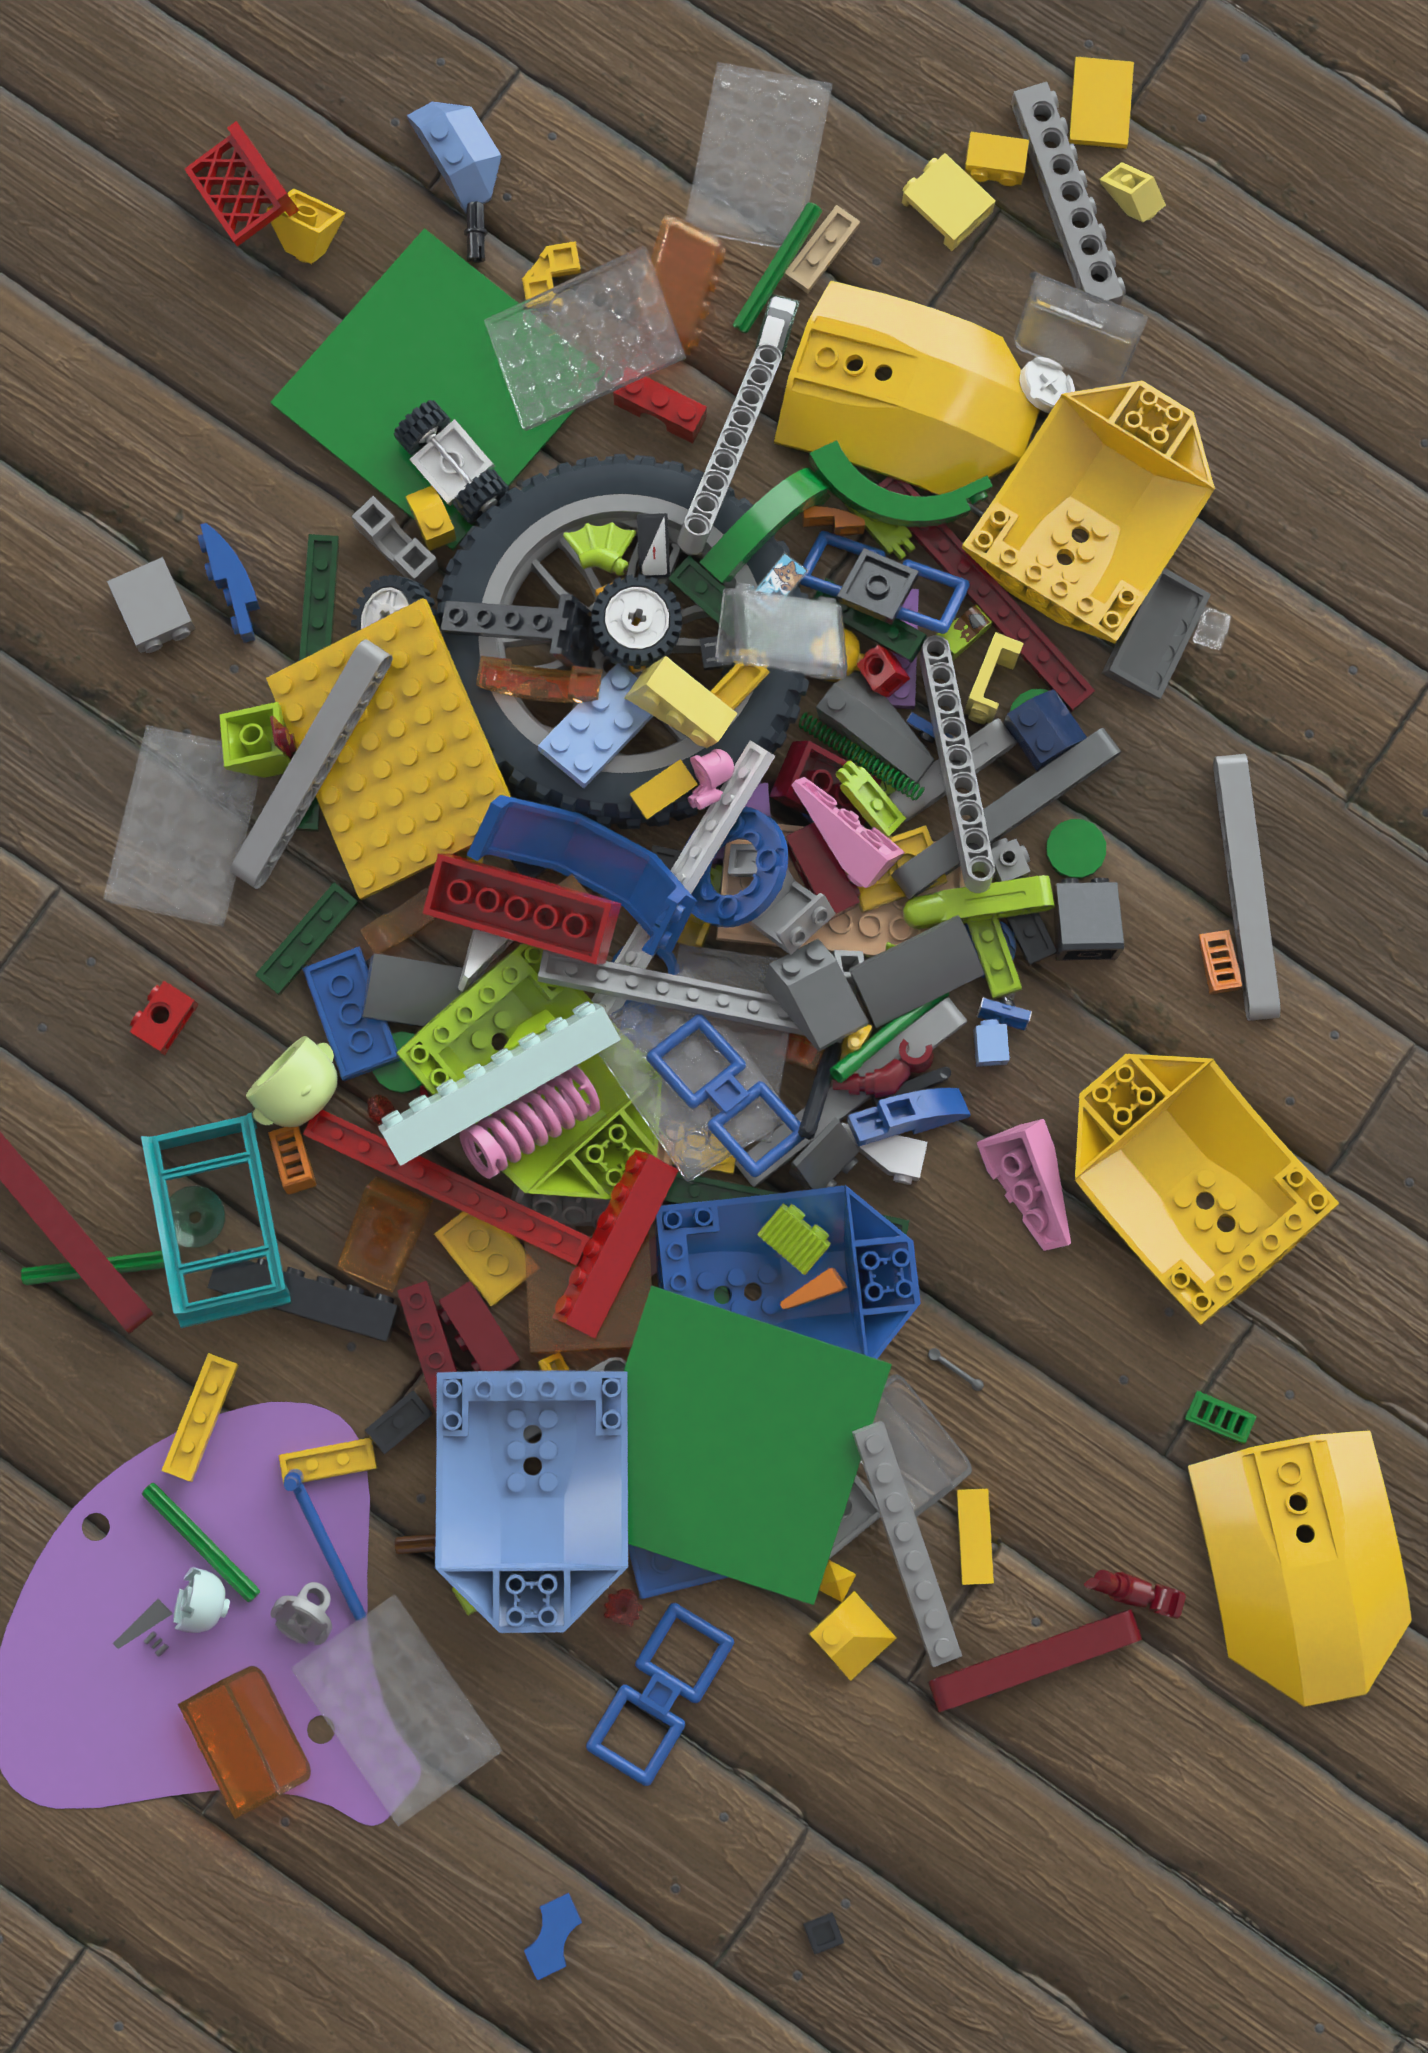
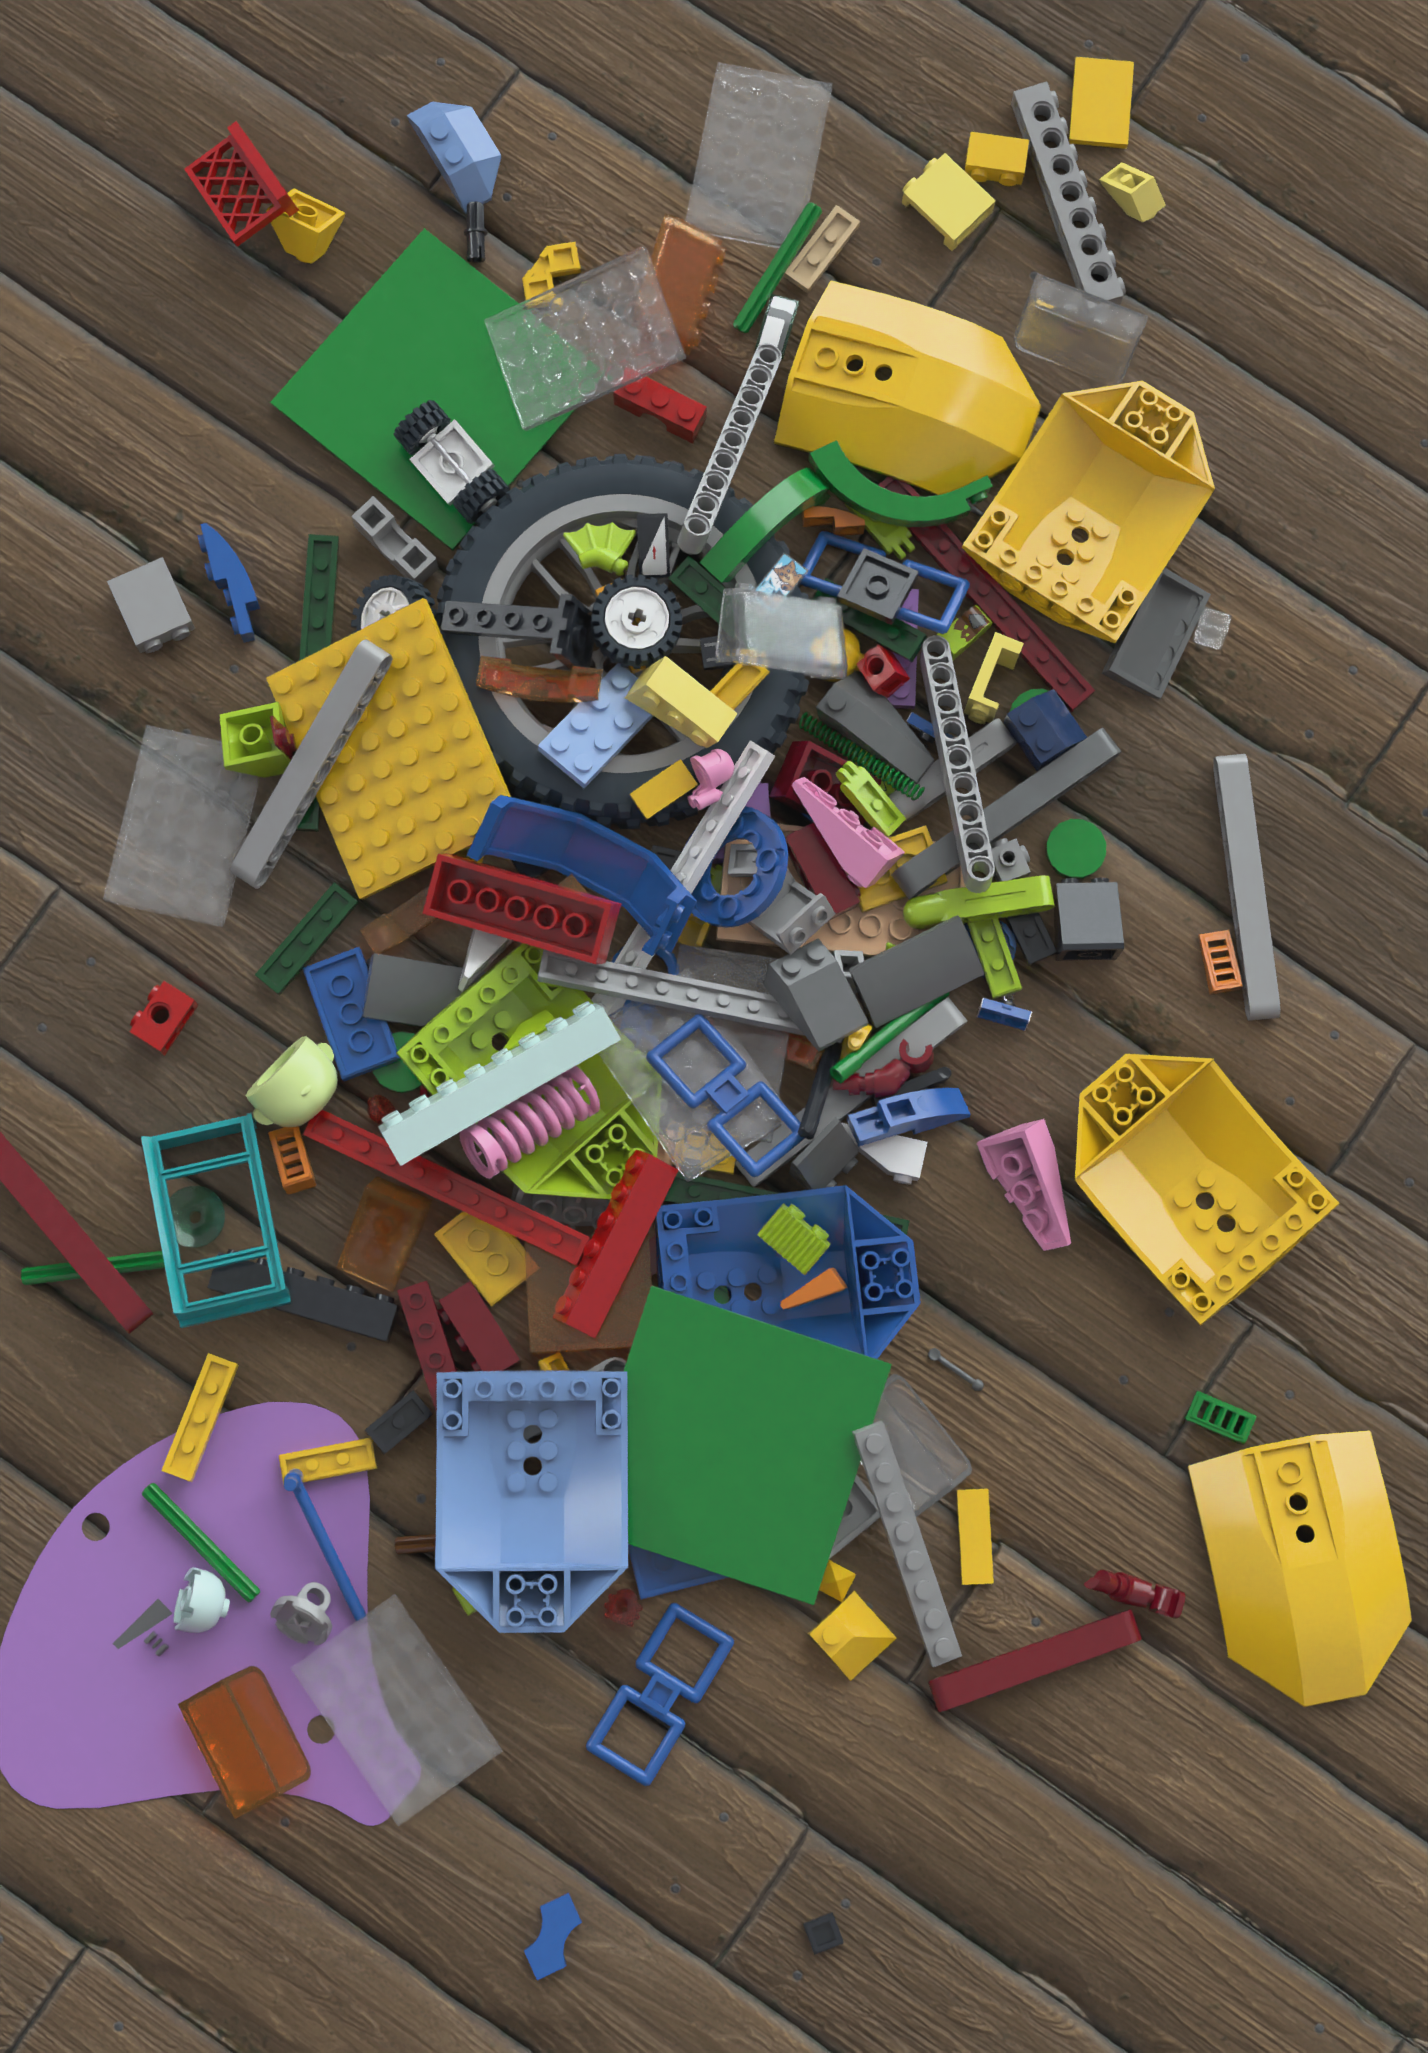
yellow slope [405,485,456,551] -> none
light blue brick [973,1020,1009,1067] -> none
white tile [1019,357,1075,413] -> none

